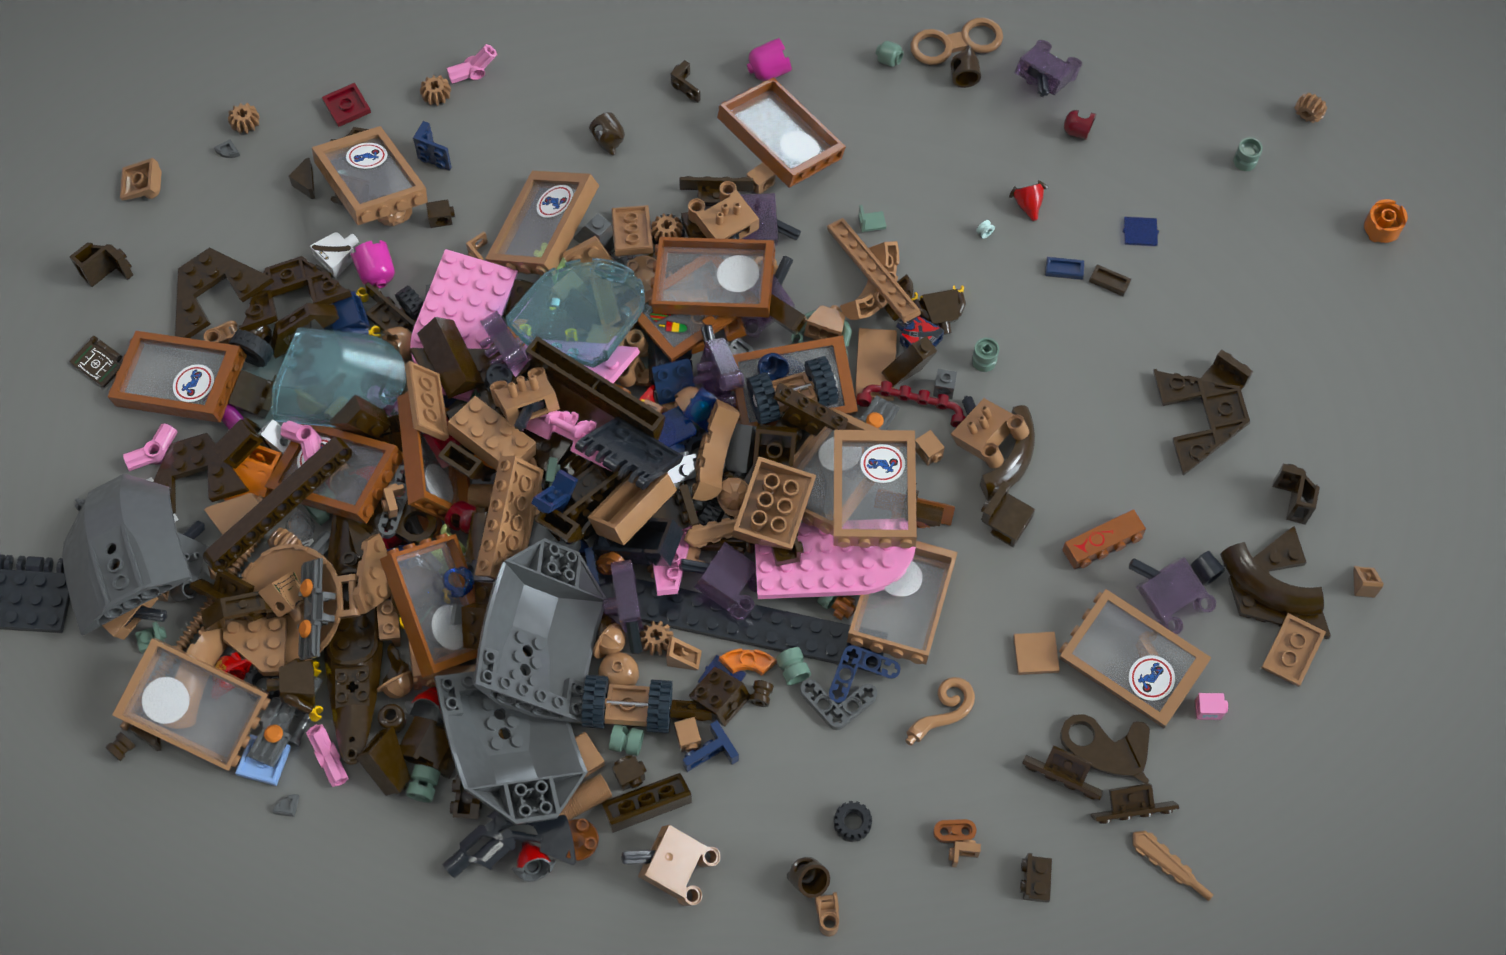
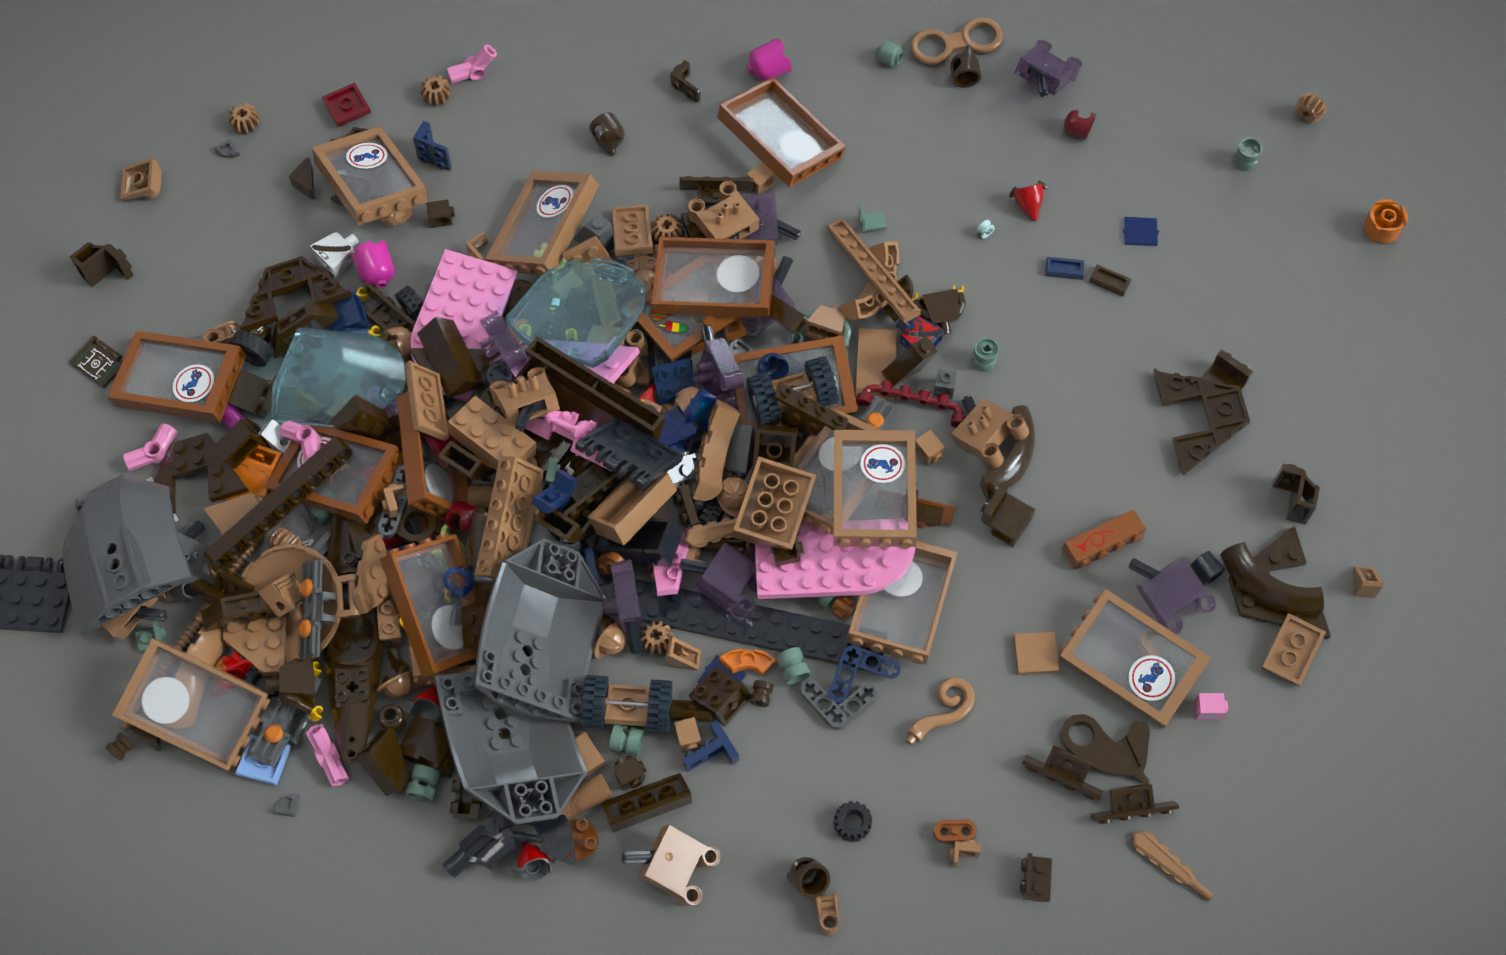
dark brown wing [175,247,275,338] -> none
medium nougat cylinder [598,652,639,688] -> none

